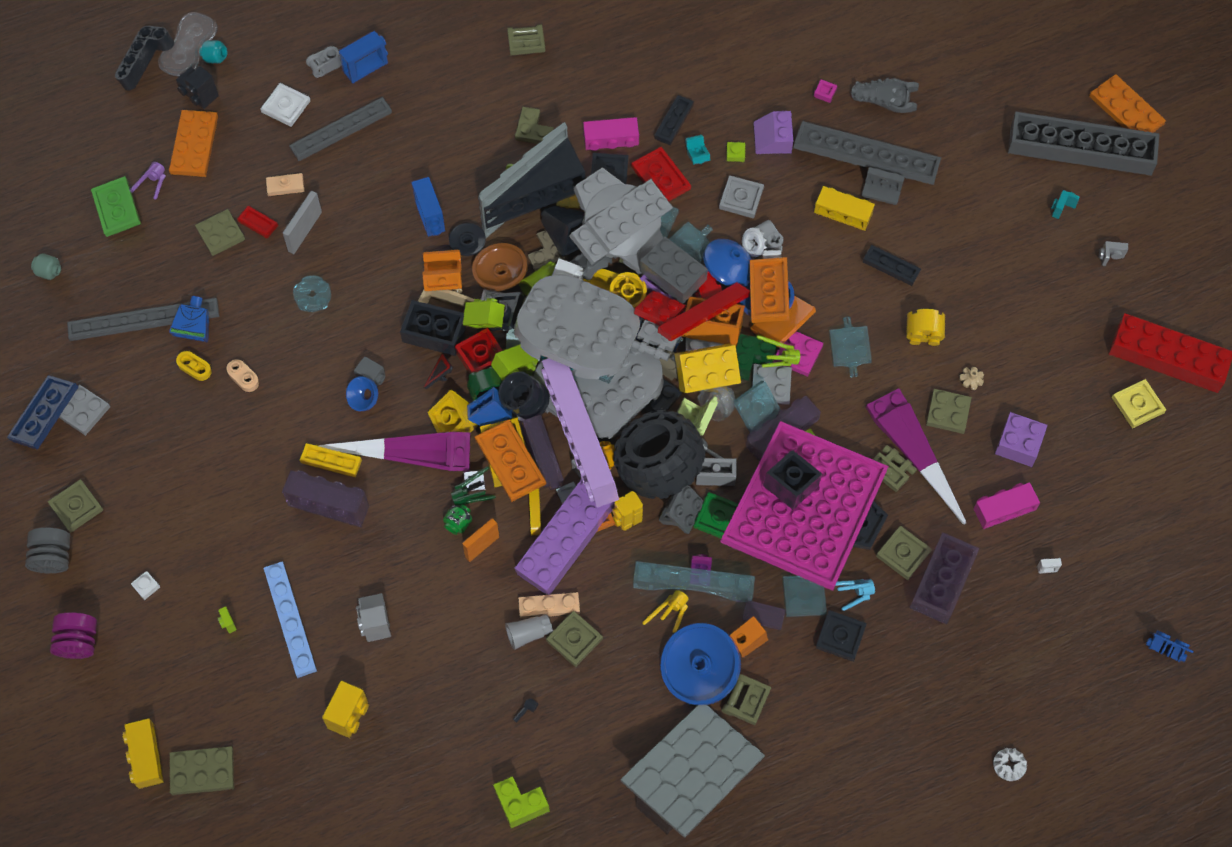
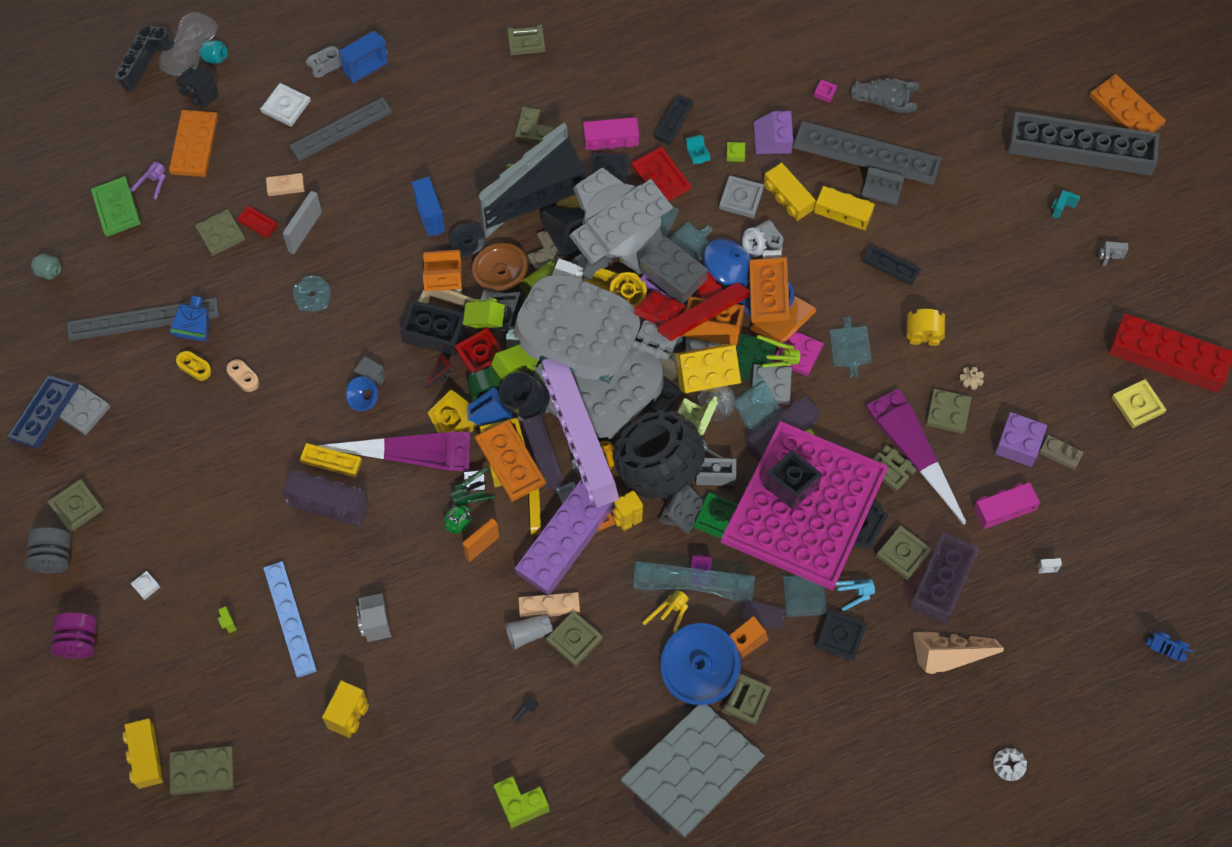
none -> yellow brick [764,163,816,221]
none -> light nougat wedge [913,632,1004,674]
none -> dark tan plate [1039,435,1083,470]

